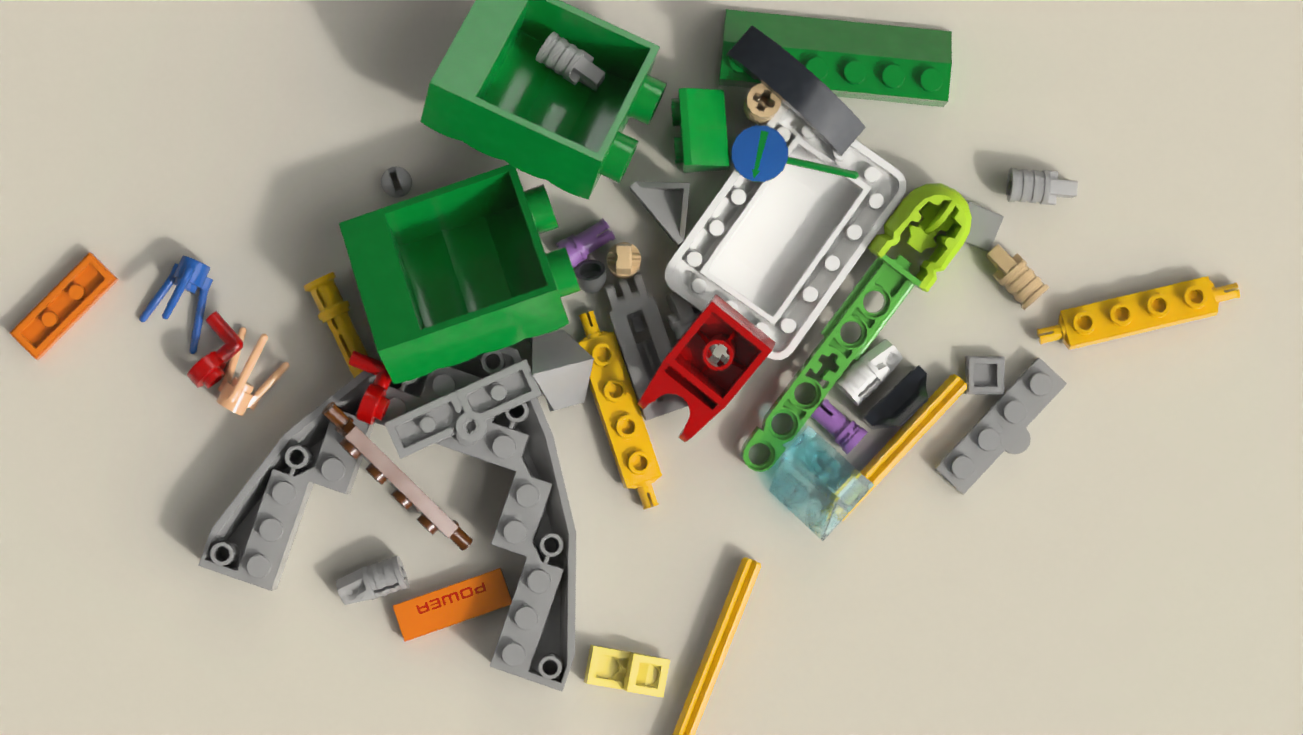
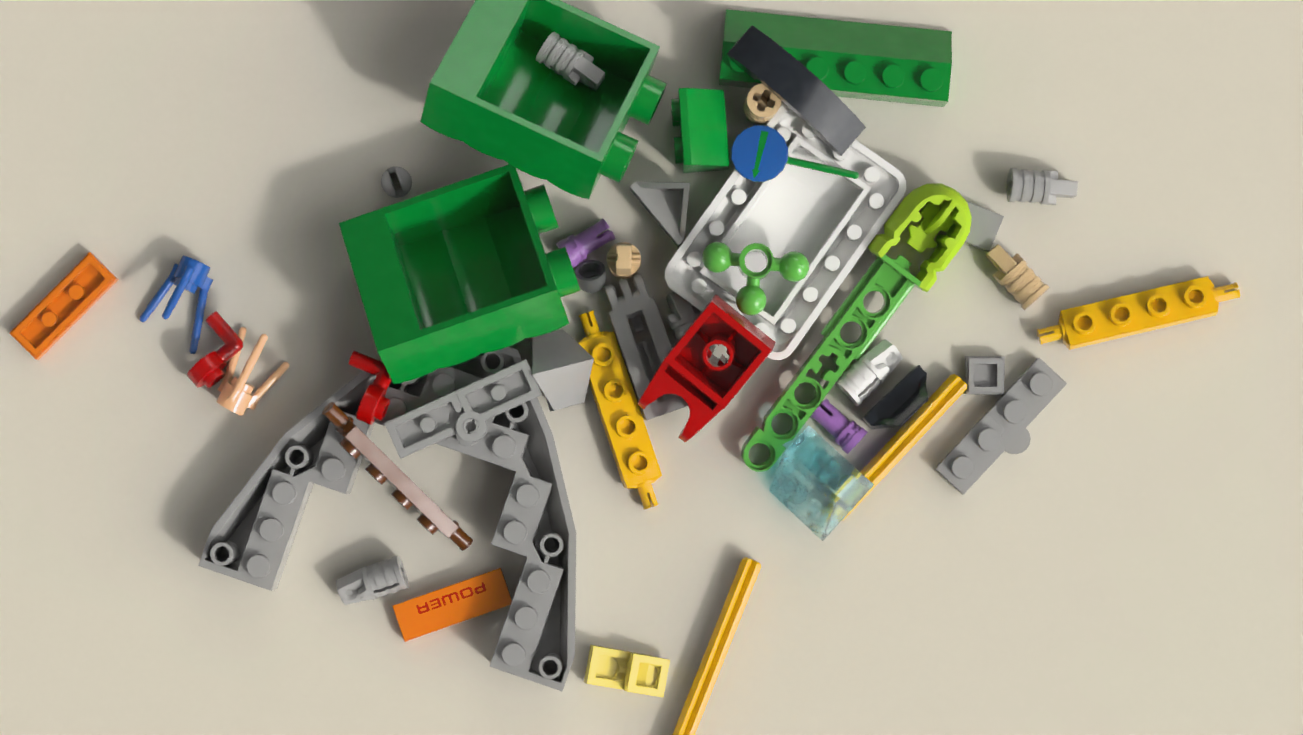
yellow pin [303,272,368,378] -> none
none -> bright green piece [702,242,809,315]

